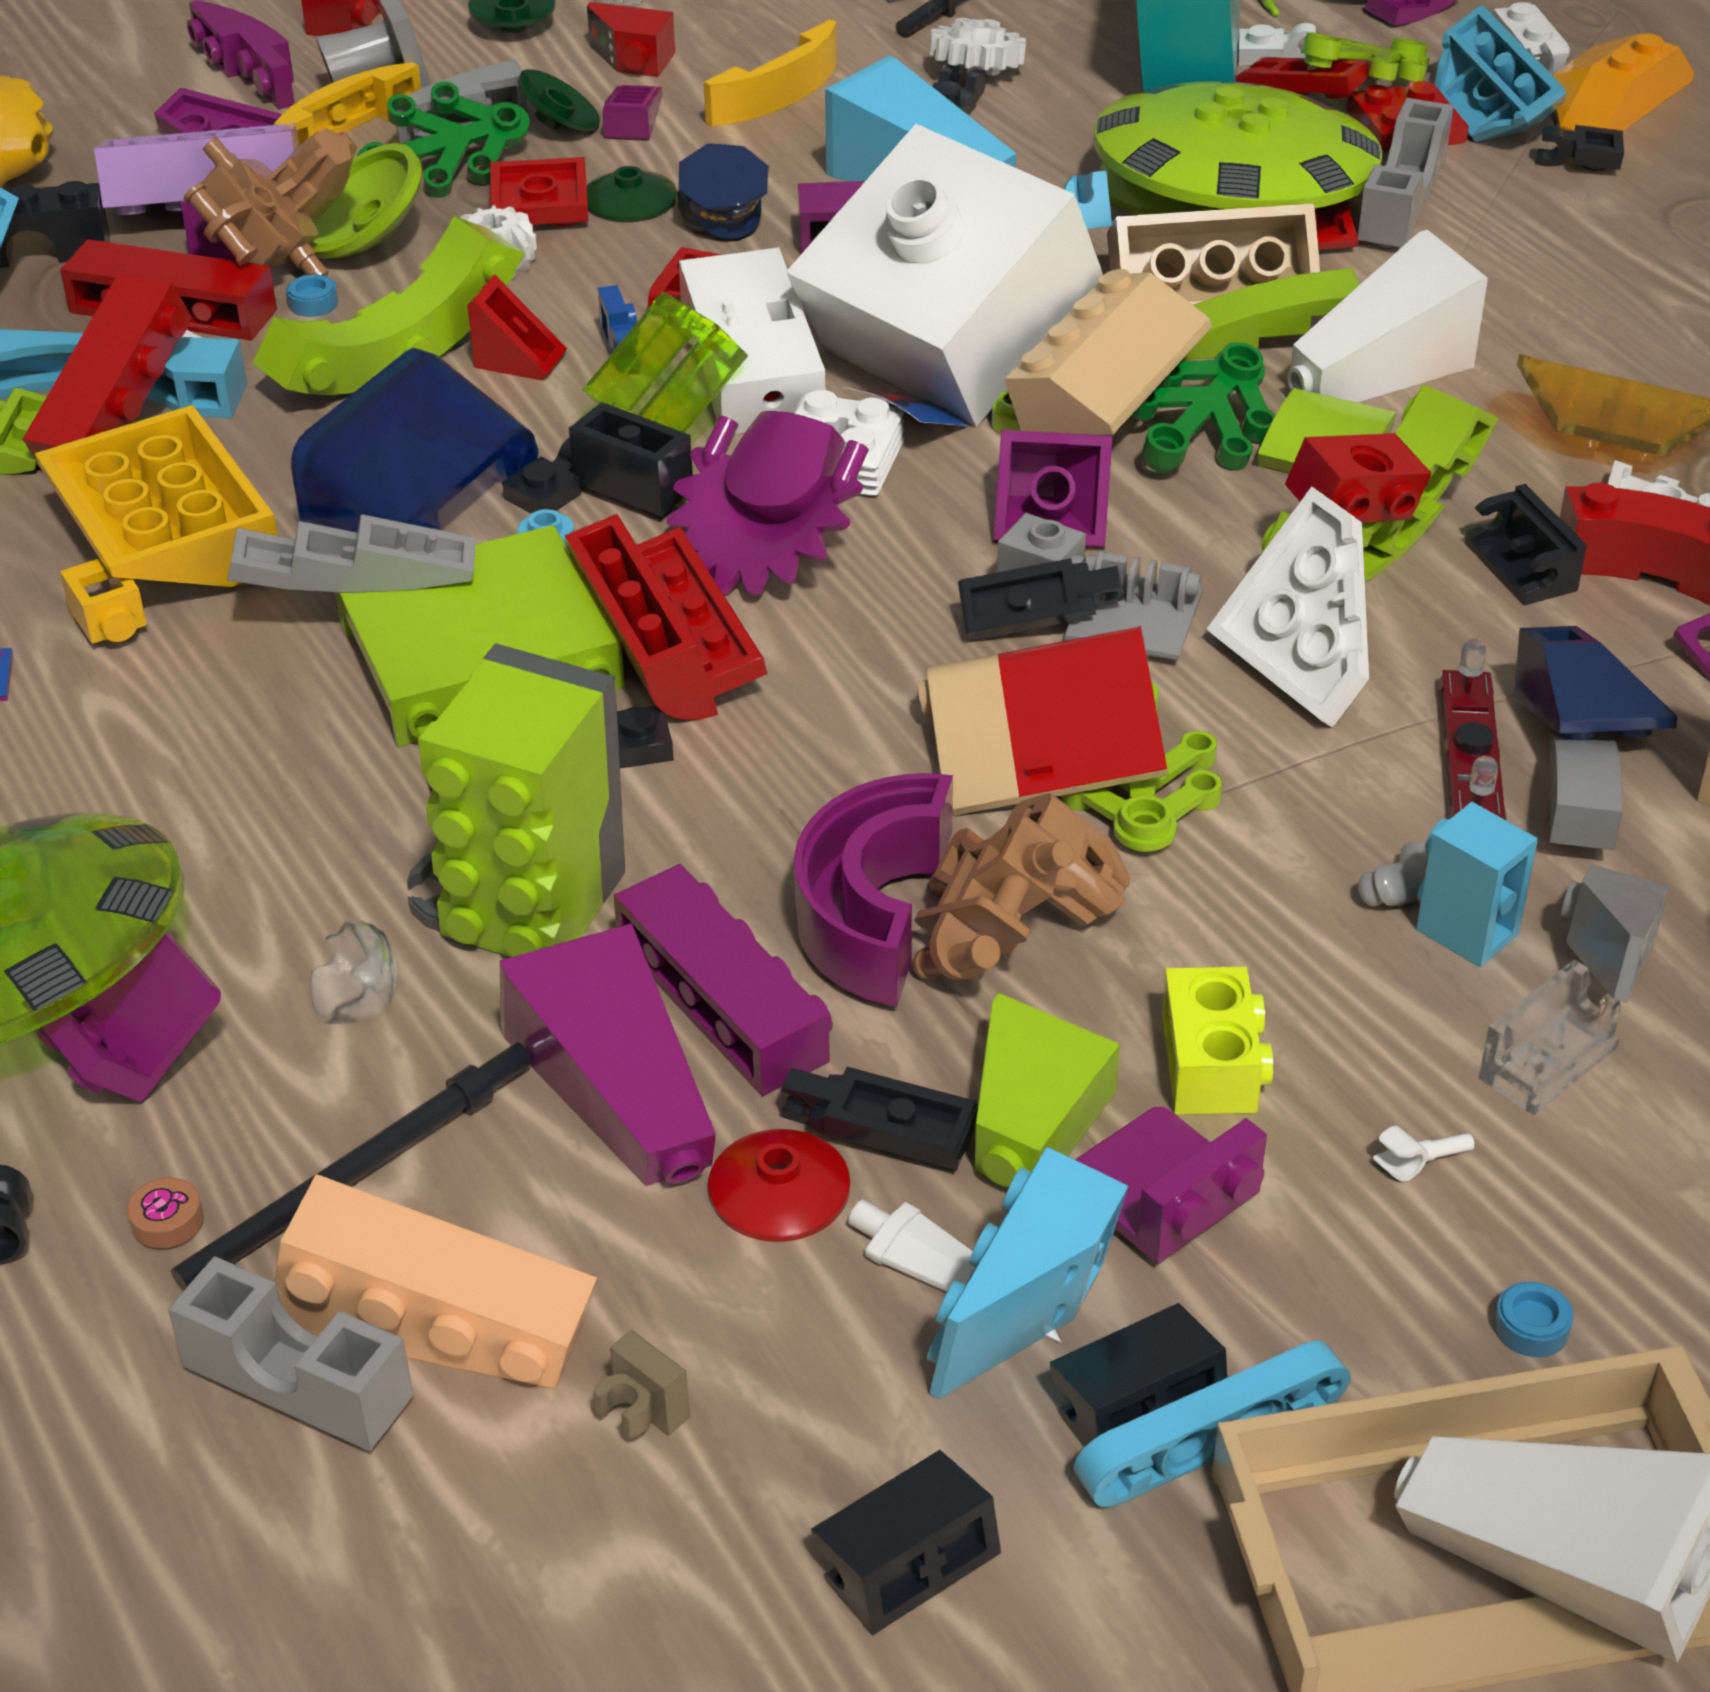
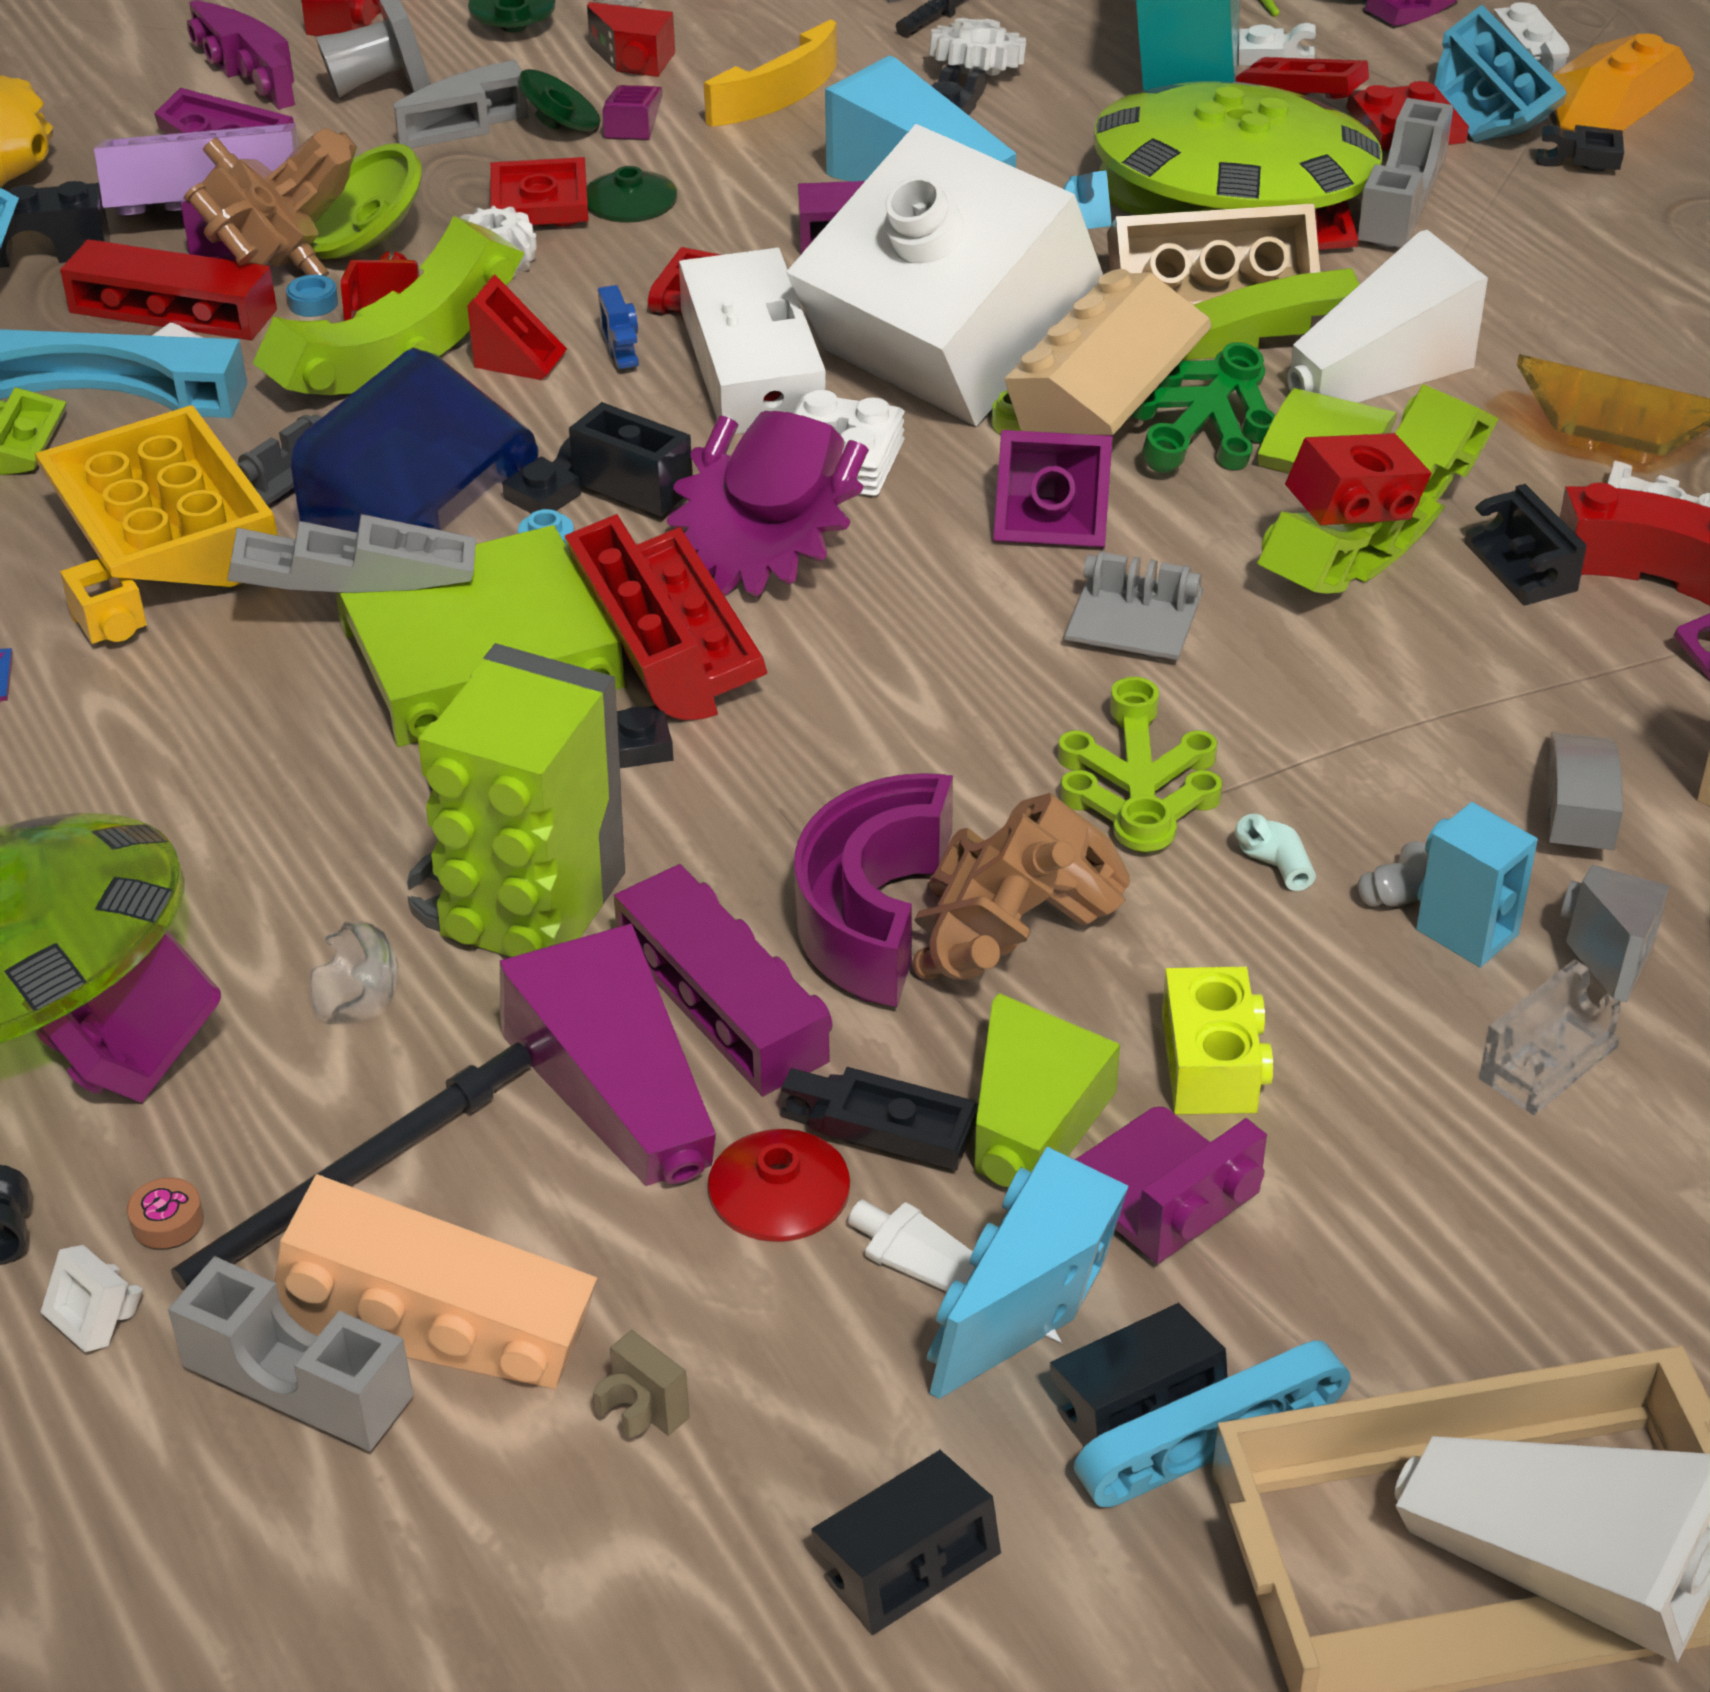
red brick [22,273,191,459] -> none
yellow slope [274,62,422,146] -> none
green plant [357,81,530,198] -> none
clear neon green window [582,291,749,433] -> none
dark blue piece [677,143,769,239] -> none
blue sticker [844,388,968,426] -> none
red door [917,626,1169,816] -> none
black hinge [958,558,1124,642] -> none
light grey brick [997,513,1086,572] -> none
white plate [1206,486,1369,728] -> none
lime plant [1300,32,1430,81] -> none
white hand [1373,1125,1474,1182] -> none
dark red piece [1439,638,1507,821] -> none
dark azure tile [1494,1282,1574,1357] -> none
dark blue slope [1514,626,1678,740] -> none
none -> white tile [40,1245,143,1352]
none -> dark grey hinge [237,414,342,505]
none -> red bracket [340,251,419,321]
none -> light aqua arm [1235,813,1316,891]

